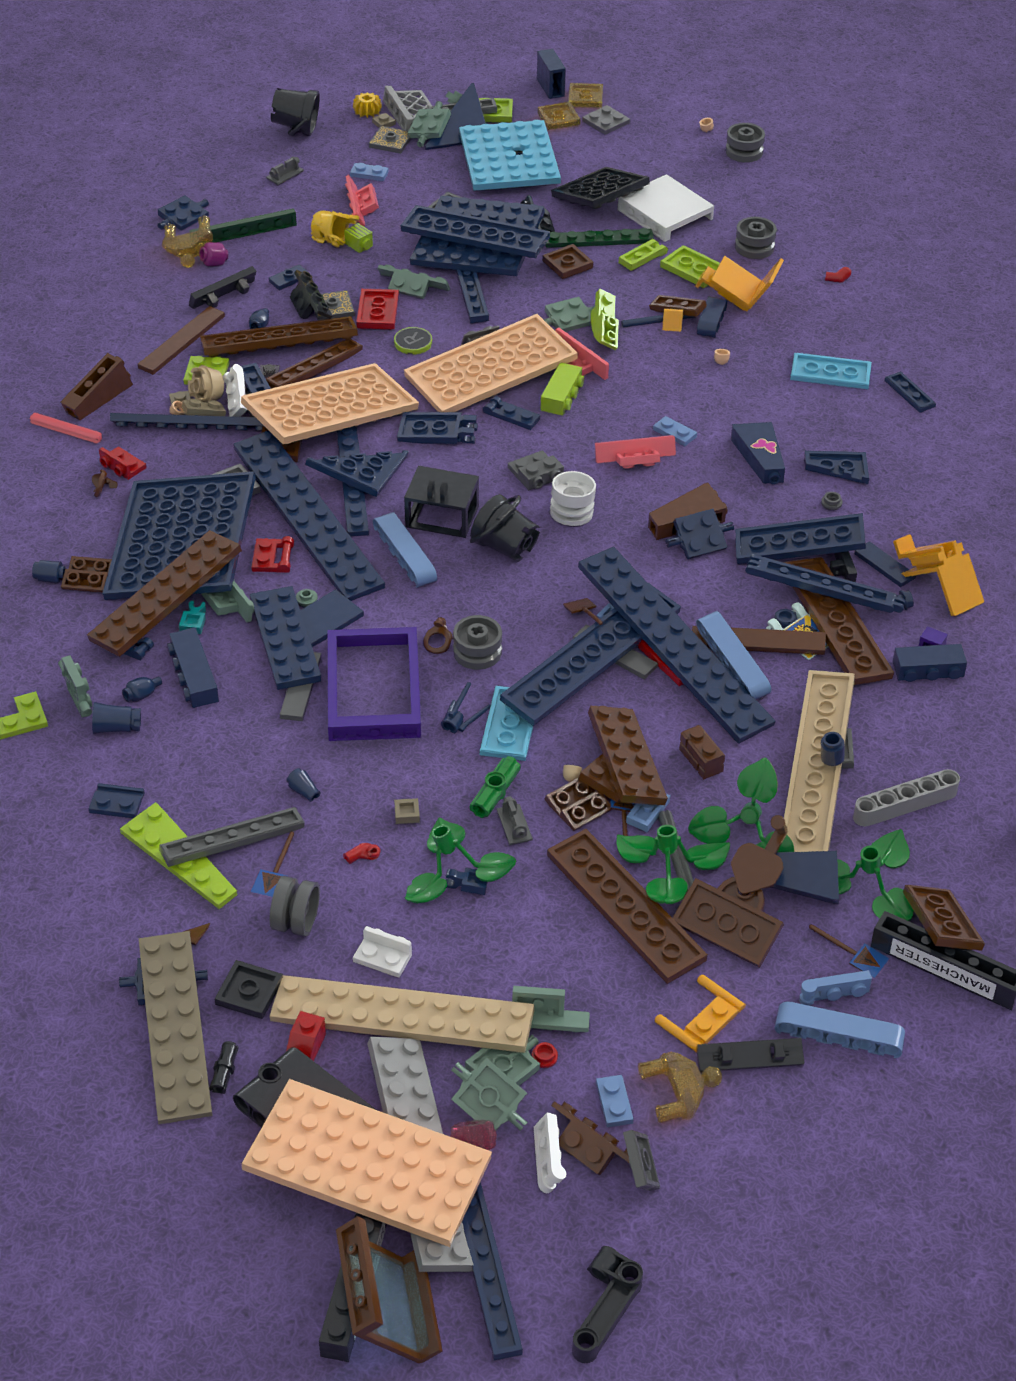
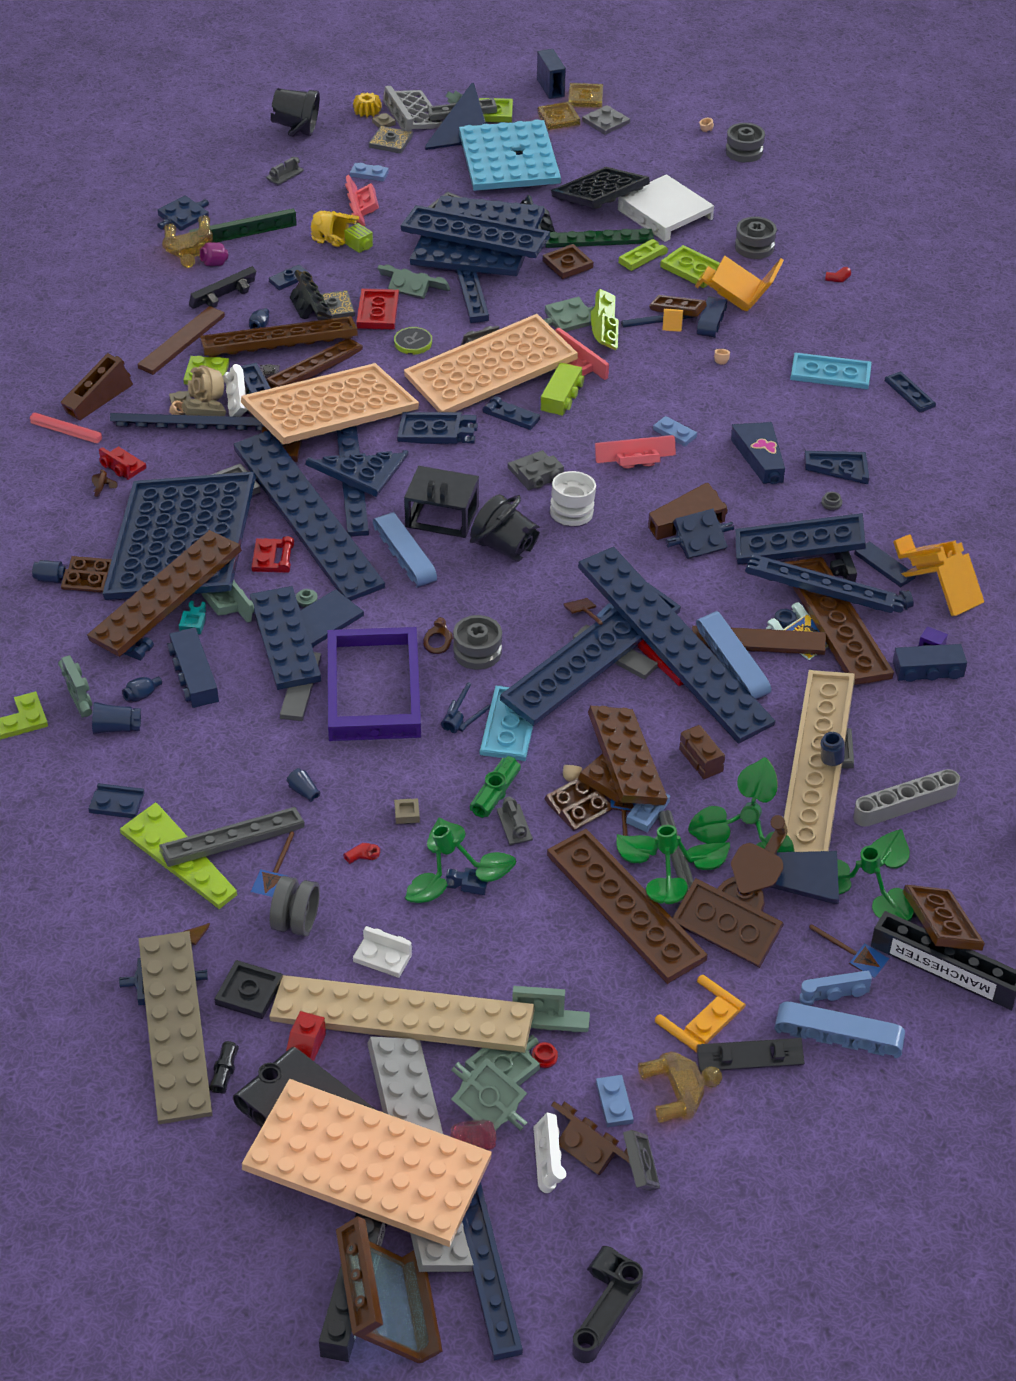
sand green plate [408,101,451,147] -> none

